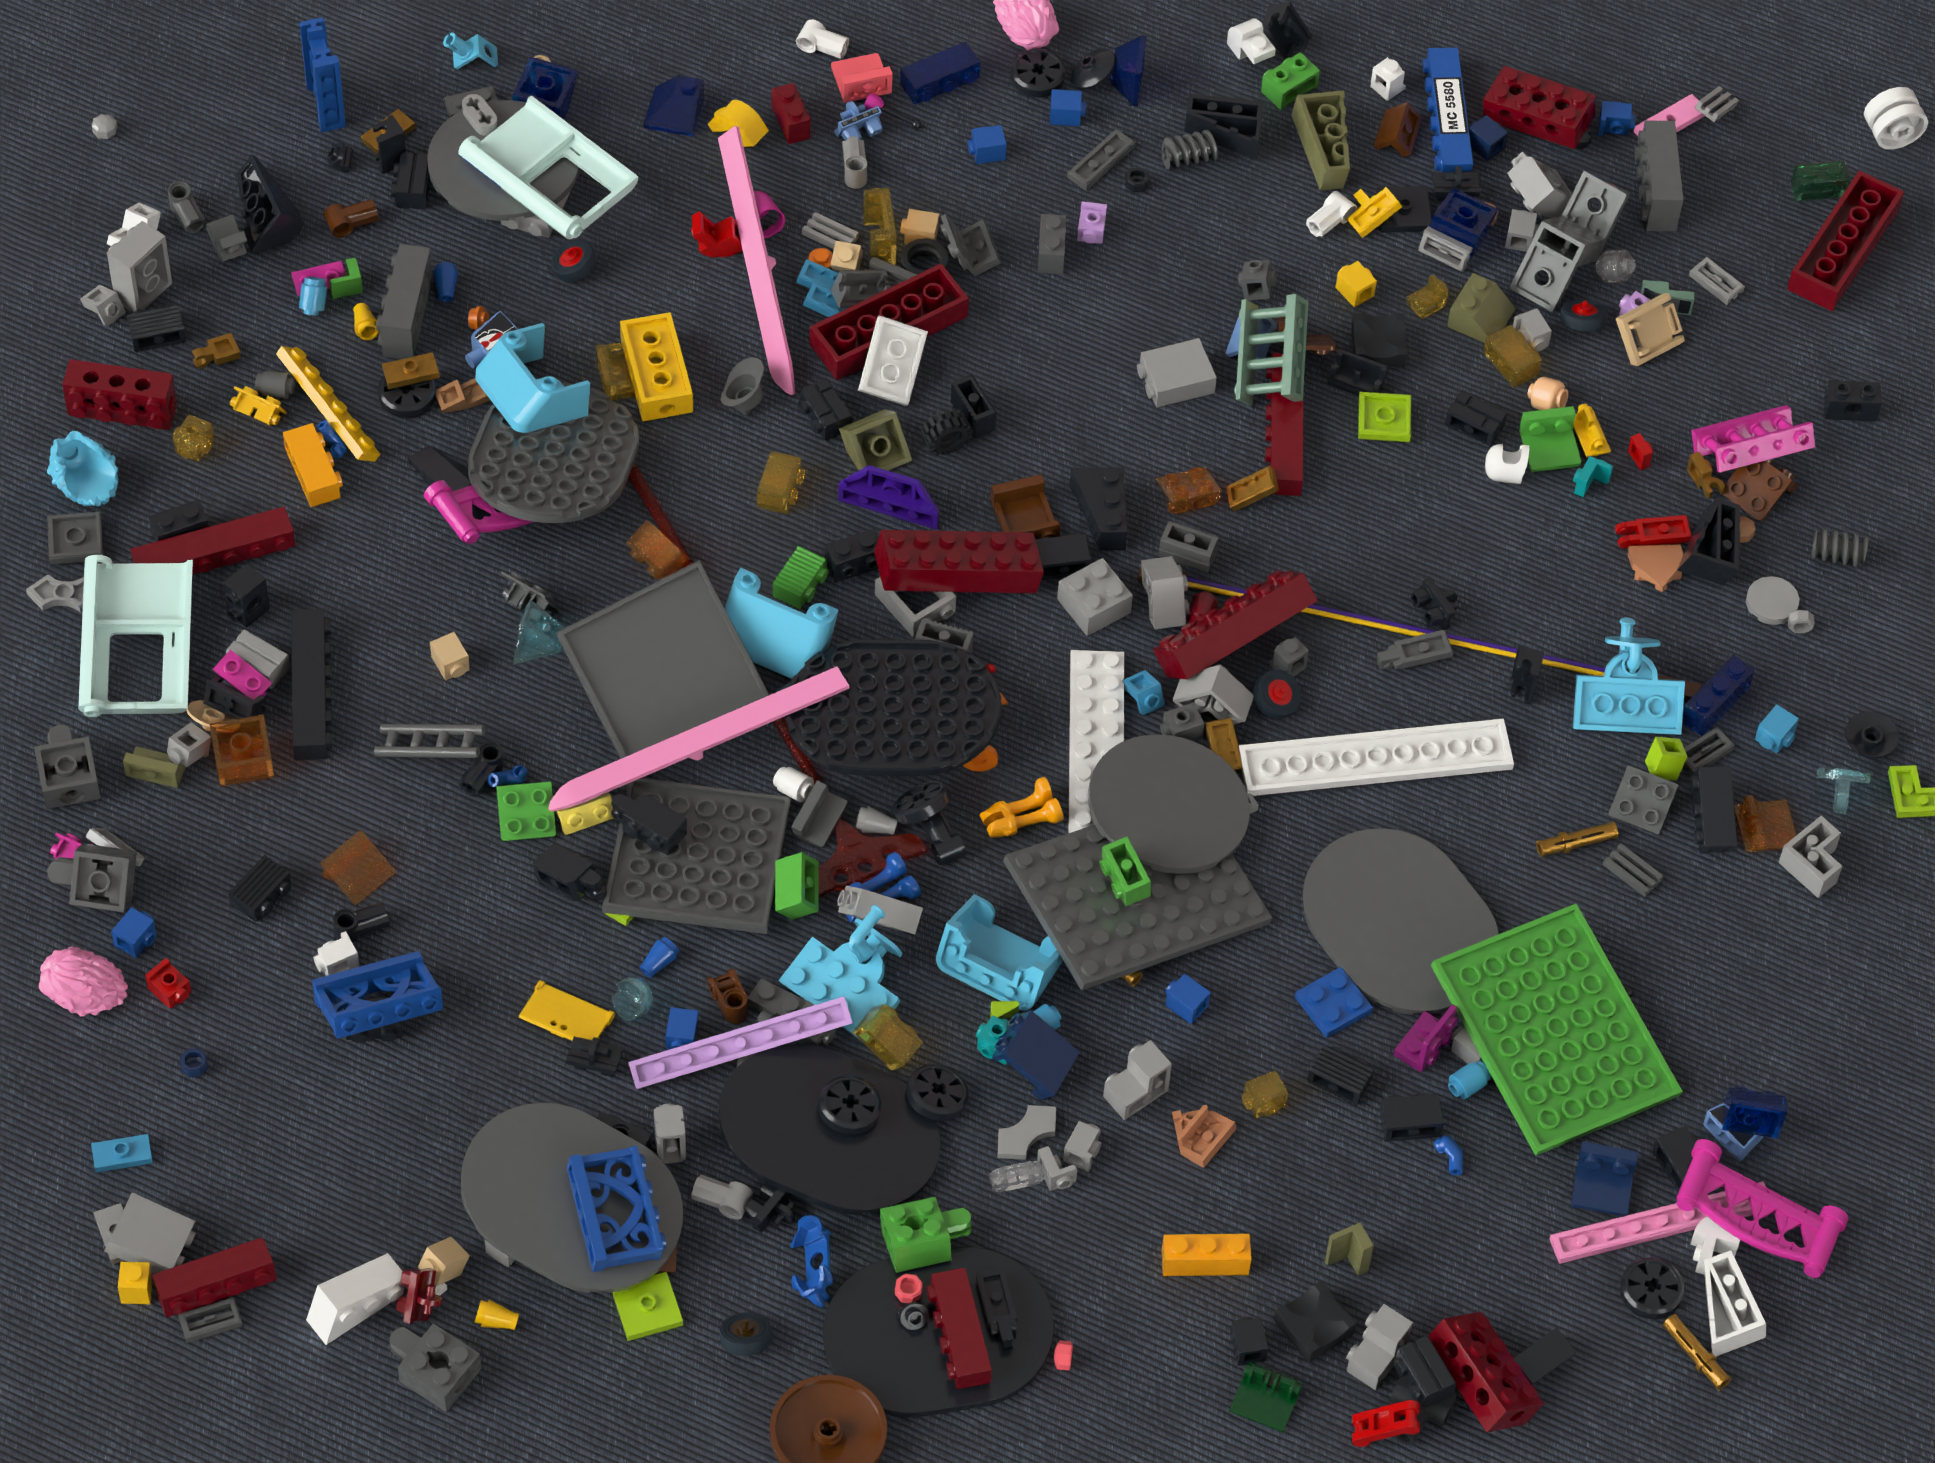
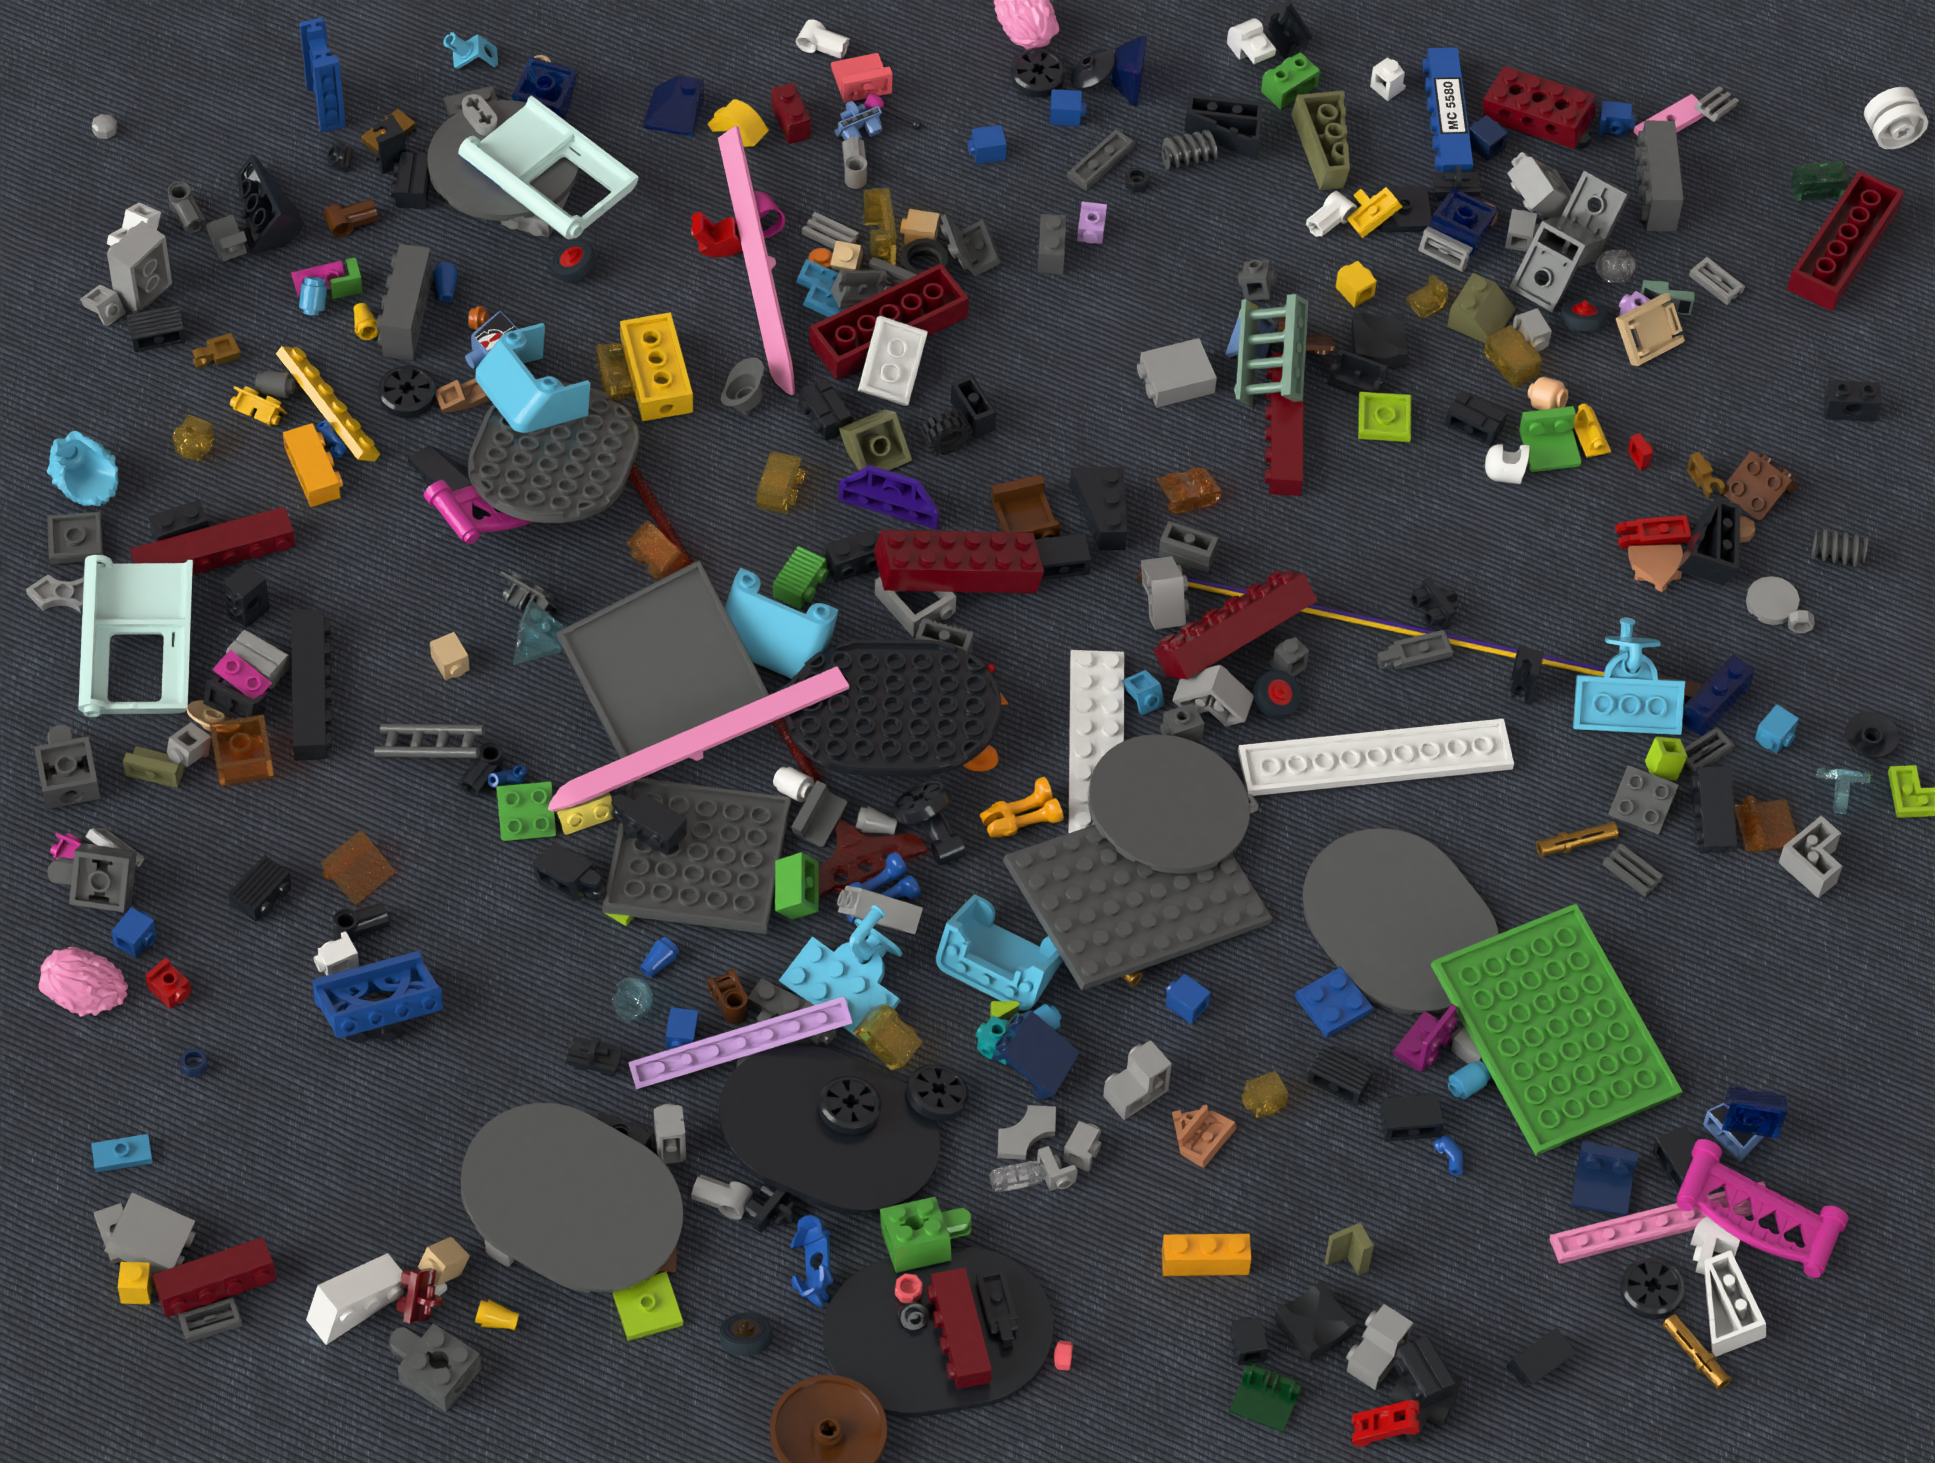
dark red brick [62,359,177,430] -> none
pearl gold plate [382,352,440,389] -> none
yellow door [519,980,615,1041] -> none
blue fence [566,1145,666,1272] -> none
clear blue brick [900,41,980,105] -> none
light grey brick [1057,558,1133,636] -> none
bright green brick [1099,837,1151,906] -> none
dark red brick [1187,591,1219,623] -> none
pearl gold plate [1205,718,1242,772] -> none
pearl gold plate [1226,466,1279,512] -> none
reddish brown panel [1373,102,1423,157] -> none
dark red brick [1428,1311,1544,1432] -> none
teal bracket [1573,456,1613,497] -> none
dark pink fence [1691,405,1815,473] -> none

